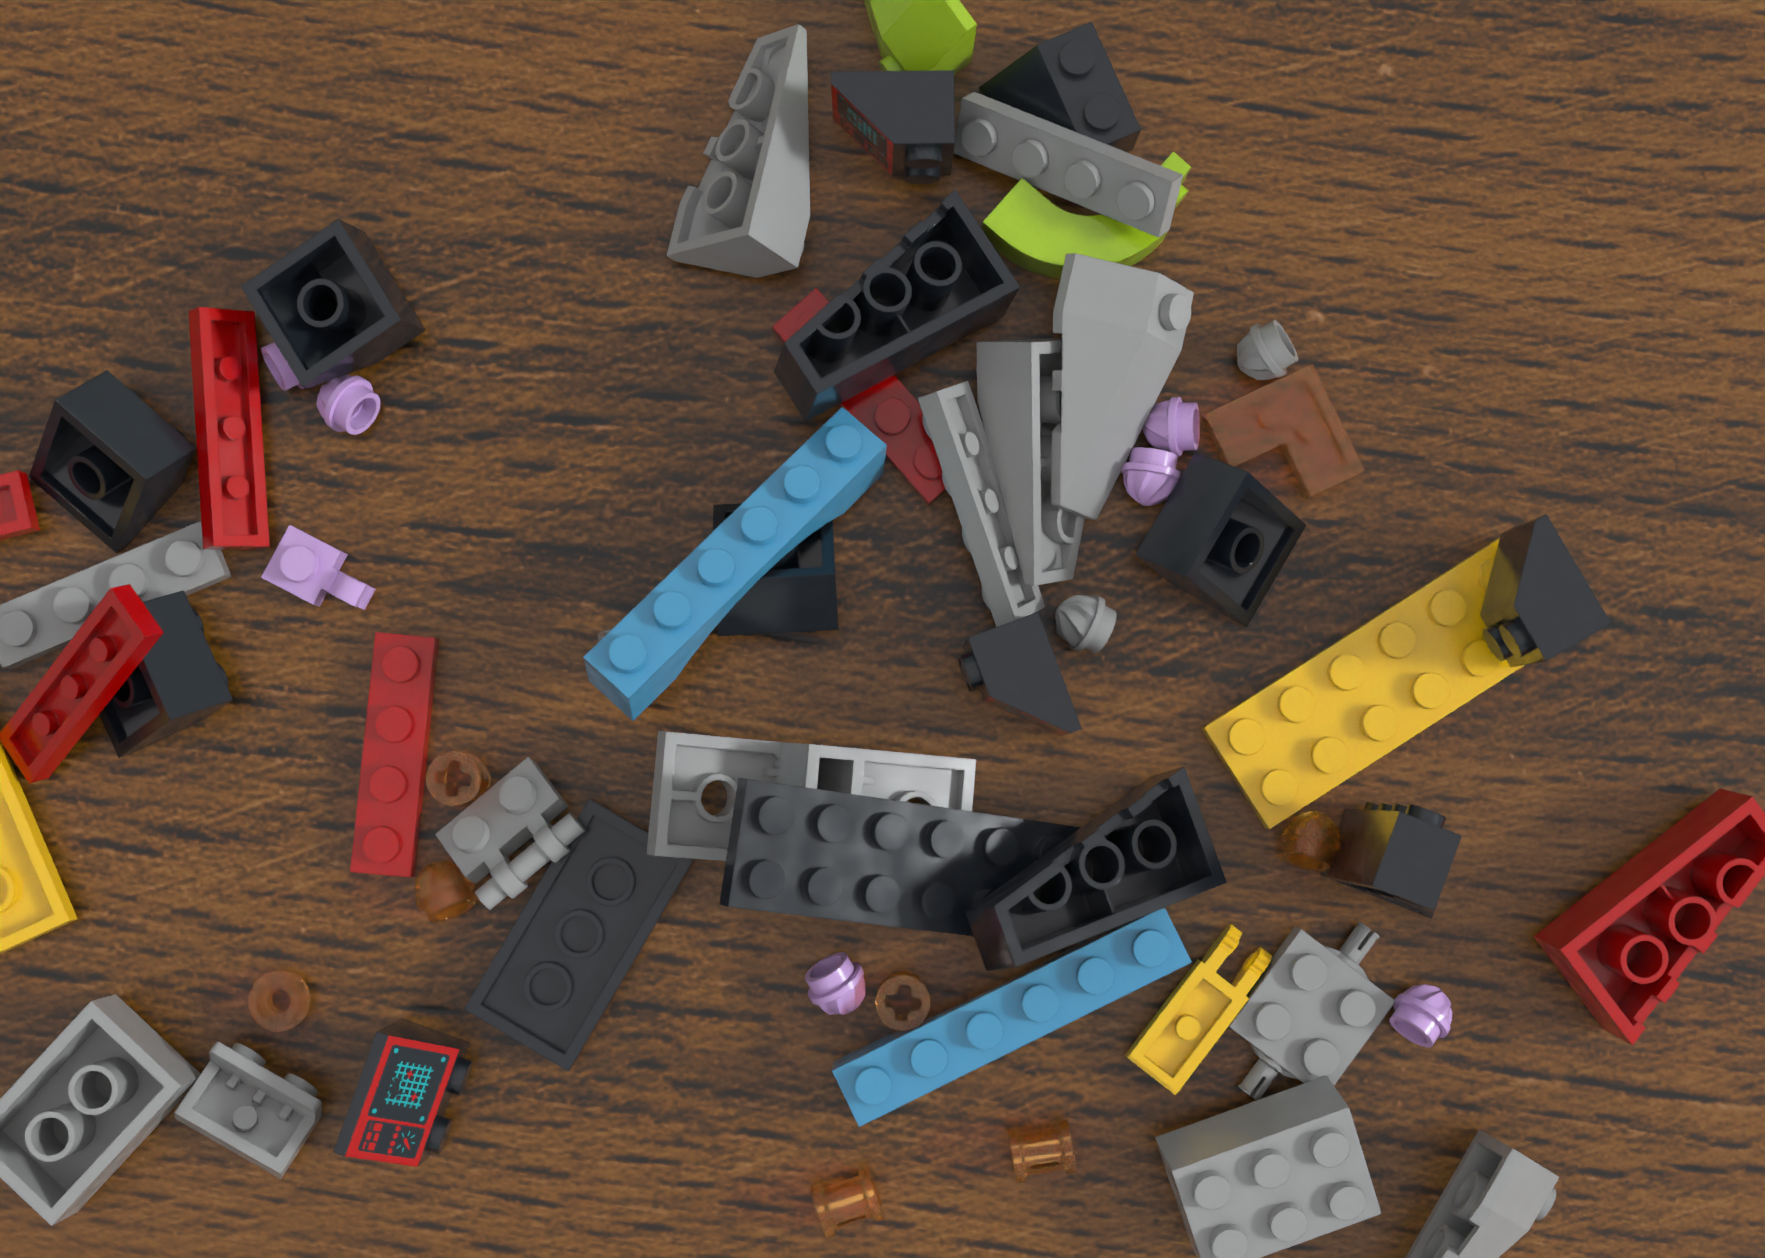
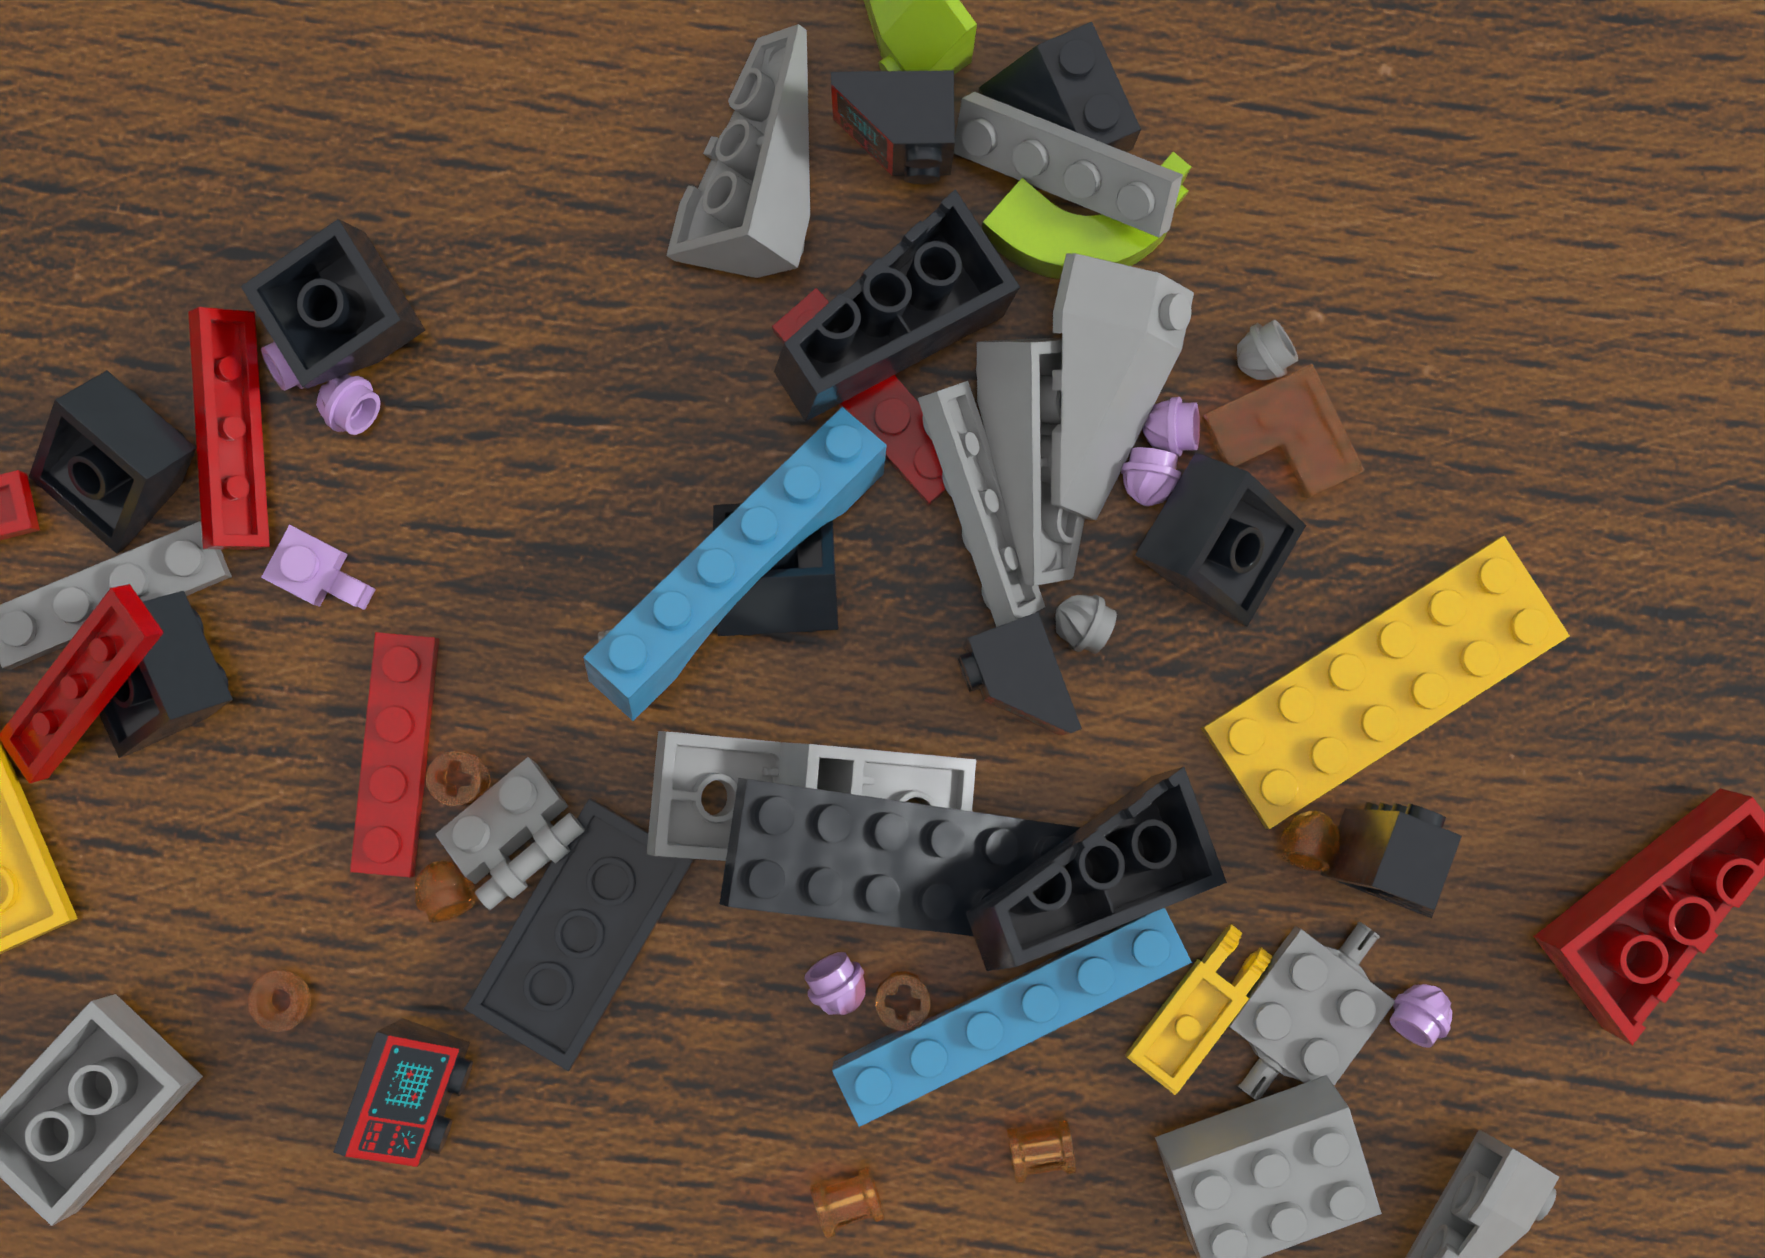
light grey bracket [174,1041,322,1179] -> none
black slope [1480,514,1611,667] -> none

